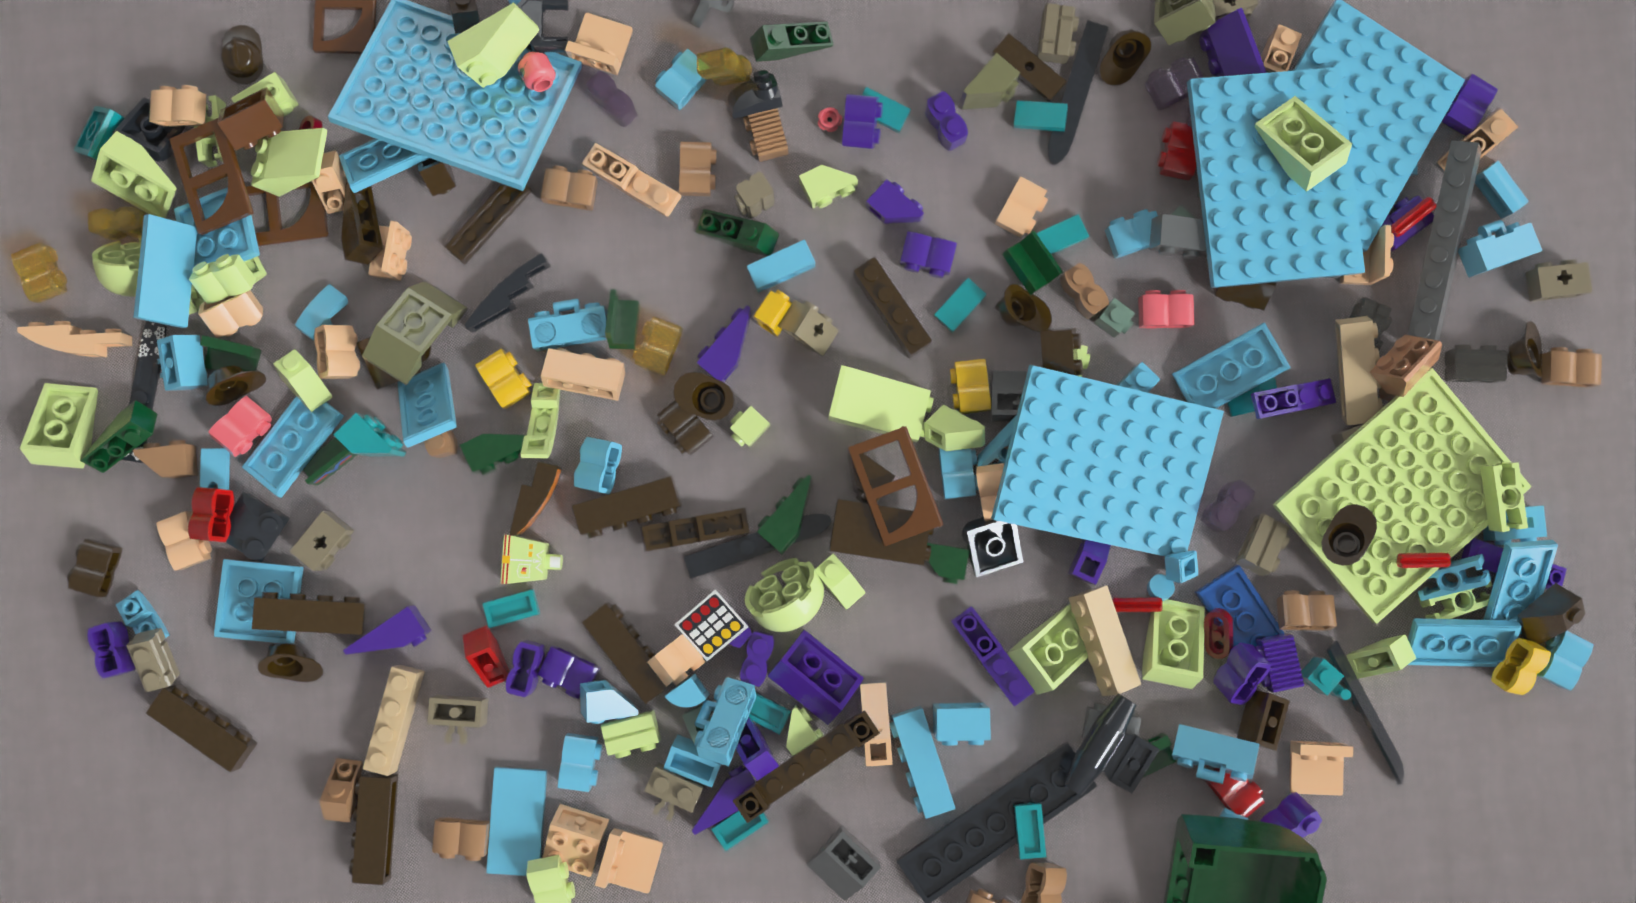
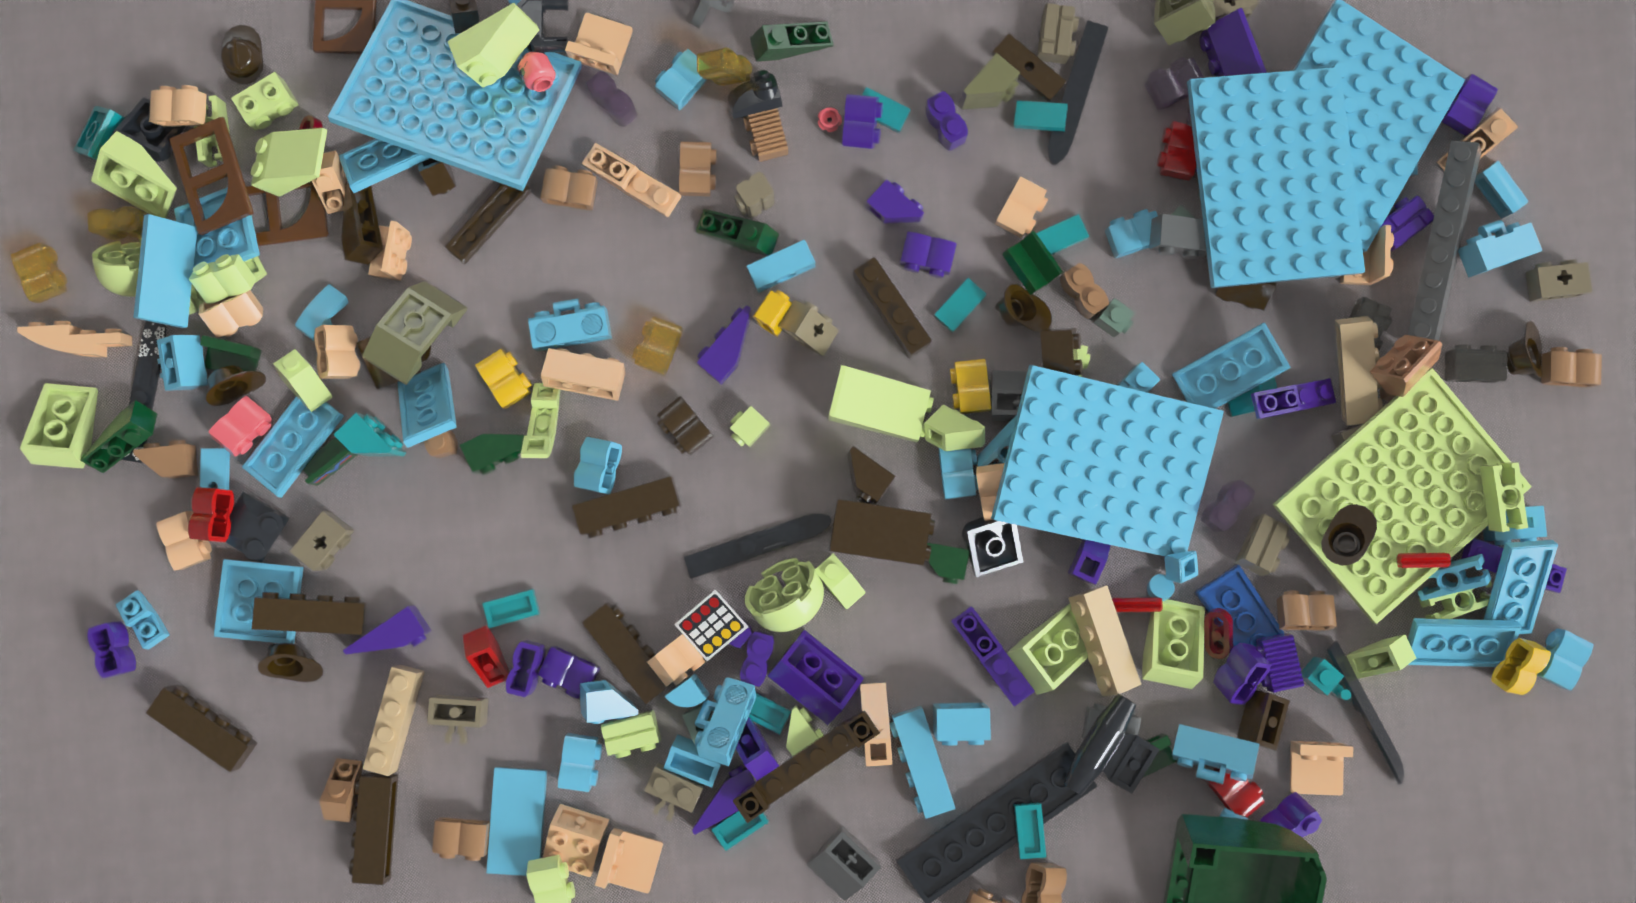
dark brown brick [67,539,122,597] -> none
dark tan brick [126,628,180,692] -> none
reddish brown brick [217,87,284,150] -> none
black slope [465,253,551,333] -> none
yellowish green torso [501,535,563,584] -> none
dark brown slope [509,462,562,536] -> none
dark green panel [605,289,640,349] -> none
dark brown slope [640,508,750,552] -> none
dark brown piece [673,372,734,421] -> none
dark green slope [757,474,813,555] -> none
yellowish green slope [799,165,858,209] -> none
reddish brown window [847,426,944,547] -> none
dark brown piece [1099,29,1152,86] -> none
coral brick [1138,290,1194,329] -> none
yellowish green slope [1254,96,1352,192] -> none
light nougat slope [1261,24,1302,72] -> none
red axle [1391,197,1437,237] -> none
dark brown slope [1517,583,1586,644] -> none

